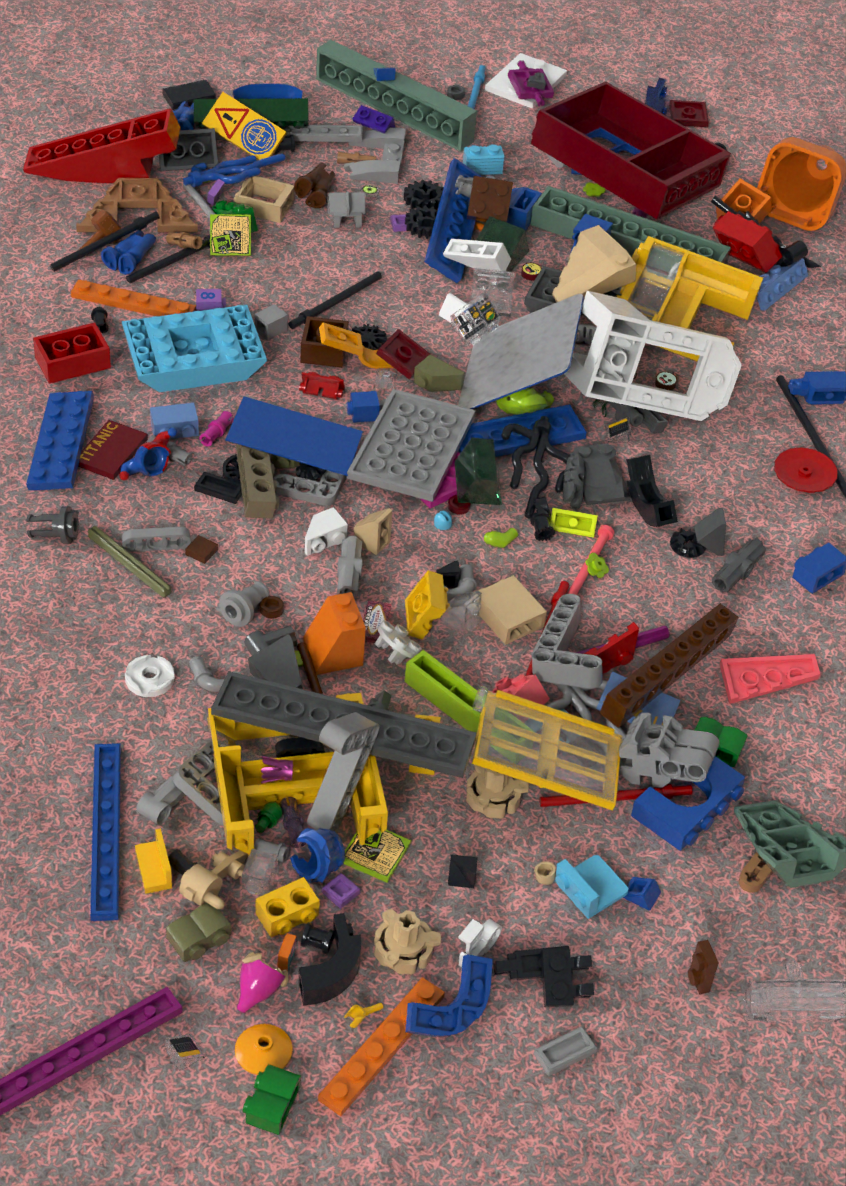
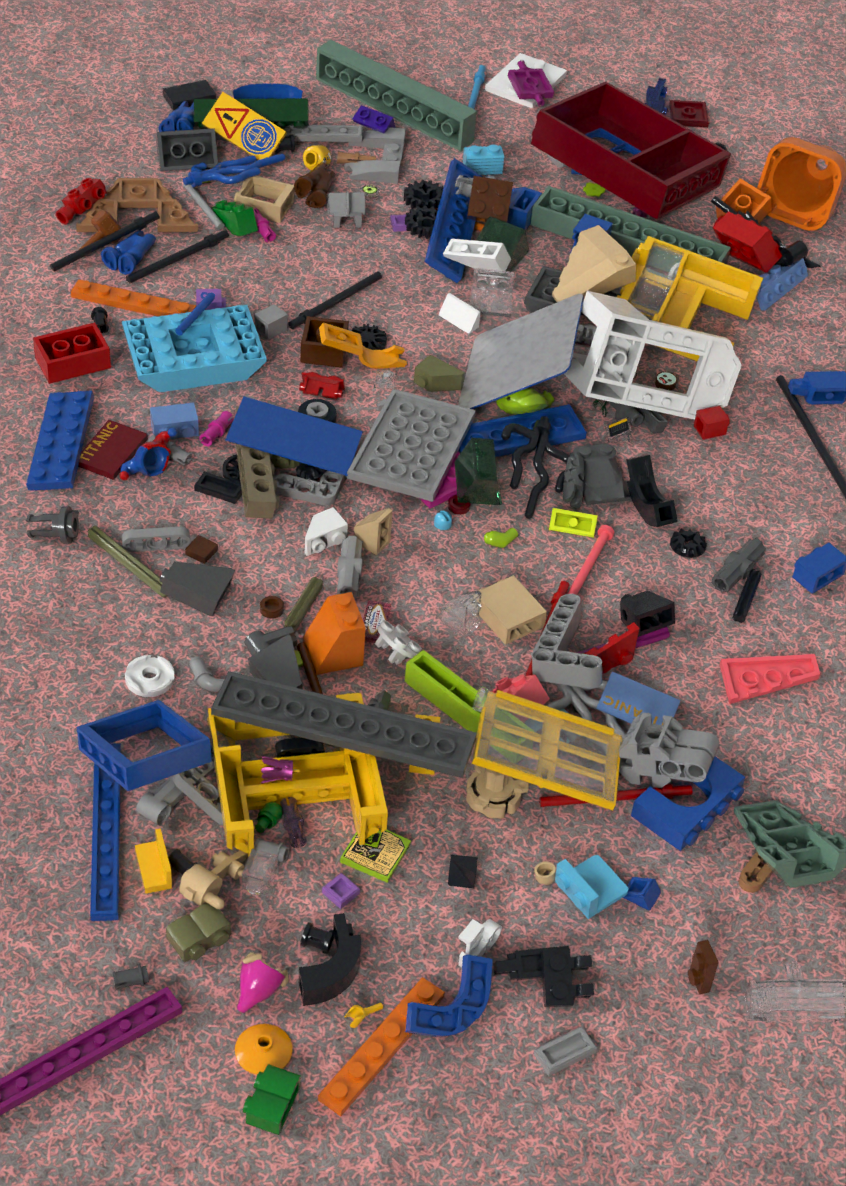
red slope [23,108,181,183] -> none
slope [165,1034,205,1071] -> none
medium nougat pin [166,232,202,249] -> none
medium lavender tile [207,179,225,205] -> none
tile [210,214,251,256] -> none
light grey piece [216,581,270,627] -> none
yellow brick [255,877,320,938] -> none
orange tile [277,933,297,971] -> none
blue helmet [290,828,346,884] -> none
light grey beam [307,712,380,831] -> none
blue brick [346,391,380,423] -> none
blue slope [373,67,396,81] -> none
tan piece [374,909,441,974] -> none
dark red tile [376,329,431,380] -> none
yellow brick [405,570,450,639] -> none
black slope [435,560,460,589] -> none
light grey piece [444,564,477,602] -> none
dark grey tile [447,85,465,100] -> none
slope [450,292,500,346] -> none
tile [521,263,542,281] -> none
dark grey tile [527,73,546,90] -> none
black connector [530,496,555,541] -> none
lime plant [585,553,609,578] -> none
reddish brown brick [599,603,739,728] -> none
dark grey slope [694,508,726,556] -> none
green brick [695,717,748,767] -> none
red piece [774,447,837,493] -> none
none -> red brick [56,178,107,225]
none -> blue window [77,700,213,791]
none -> dark grey pin [113,964,149,990]
none -> dark grey slope [159,561,235,616]
none -> blue bar [175,293,215,336]
none -> dark pink pin [253,208,276,242]
none -> olive axle [284,577,323,631]
none -> wheel [298,399,337,423]
none -> yellow head [303,145,331,170]
none -> black torso [620,591,675,637]
none -> red brick [693,406,730,440]
none -> black axle [732,569,762,623]

